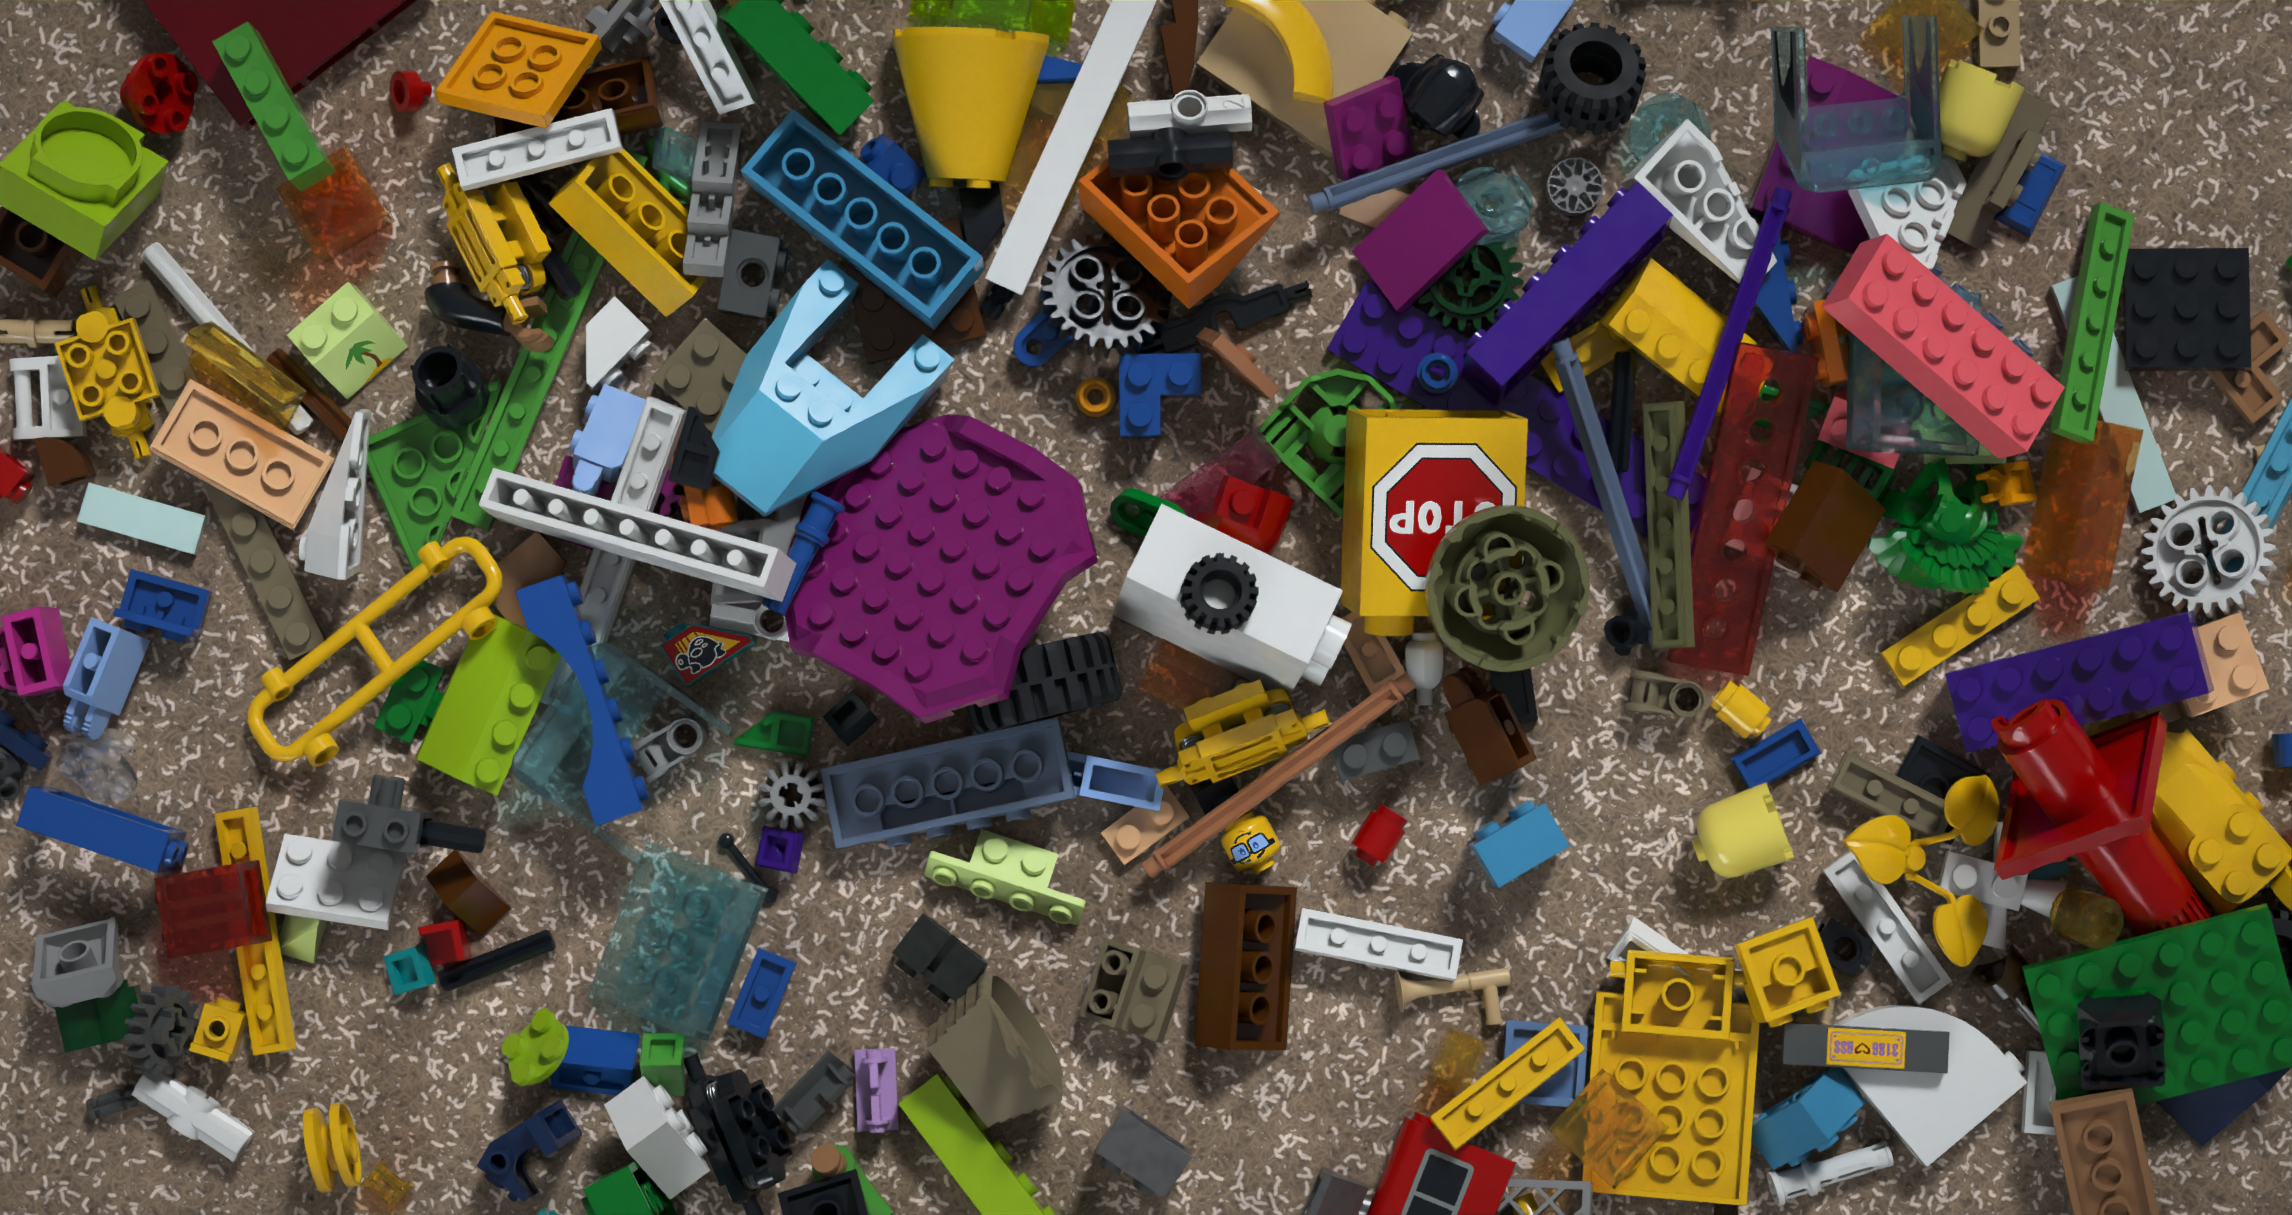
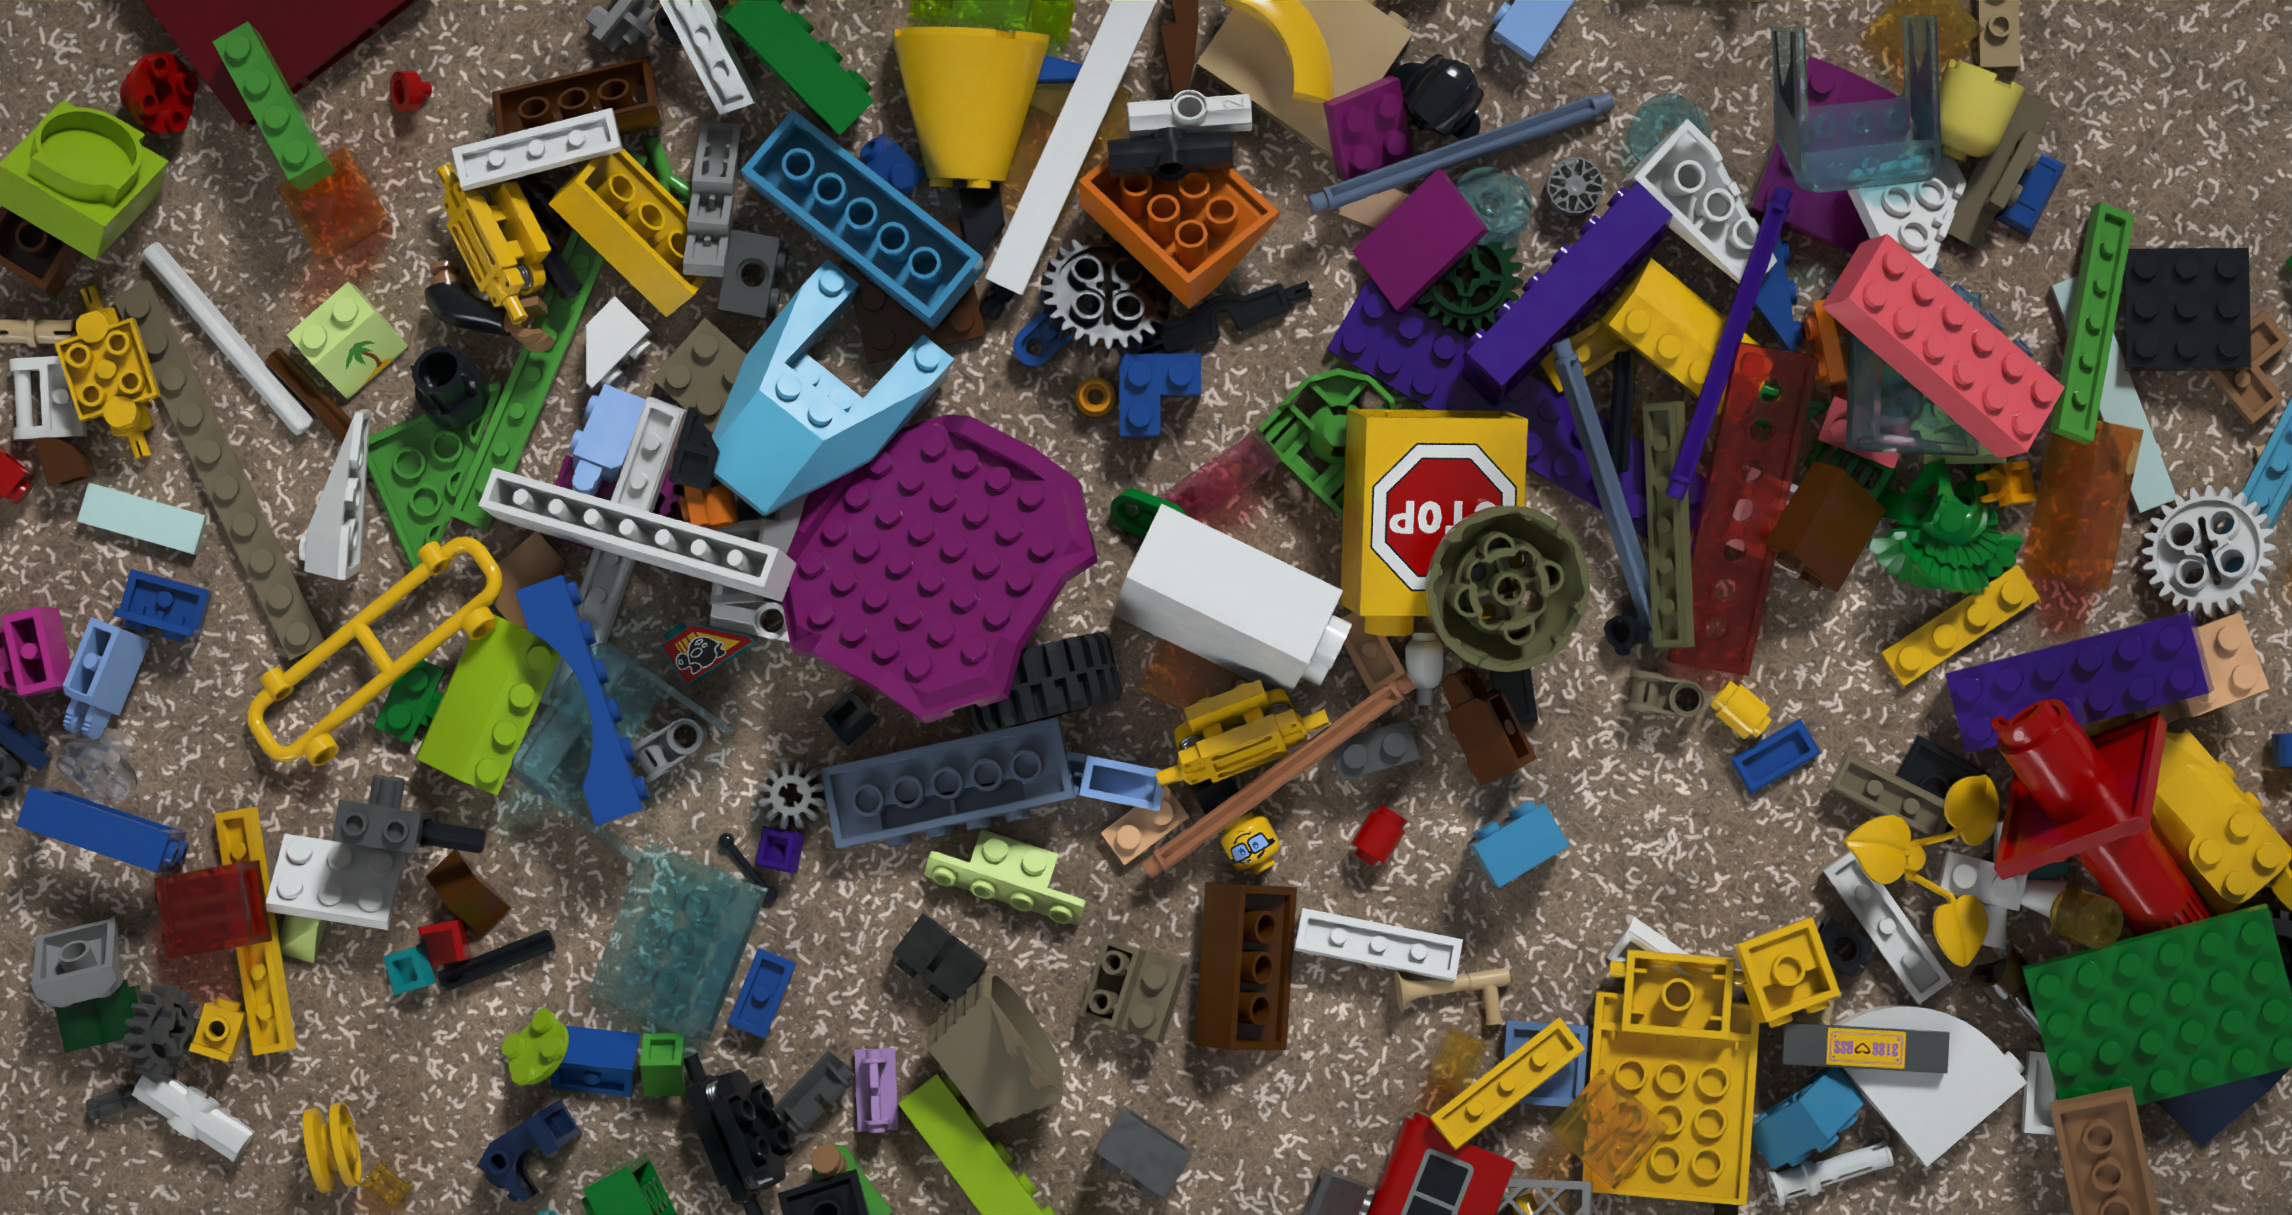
light nougat tile [149,379,335,531] -> none
clear yellow panel [184,321,307,430] -> none
light orange plate [435,11,602,129] -> none
white brick [604,1076,710,1200] -> none
clear light blue plate [652,126,698,182] -> none
green tile [734,710,815,757] -> none
blue pin [761,491,846,616] -> none
black tyre [1180,553,1259,635] -> none
nougat plate [1195,327,1280,400] -> none
red brick [1196,475,1295,556] -> none
blue plate [1417,353,1458,394] -> none
black tyre [1538,22,1646,135] -> none
light yellow cylinder [1691,782,1795,878] -> none
black slope [2077,991,2166,1090] -> none

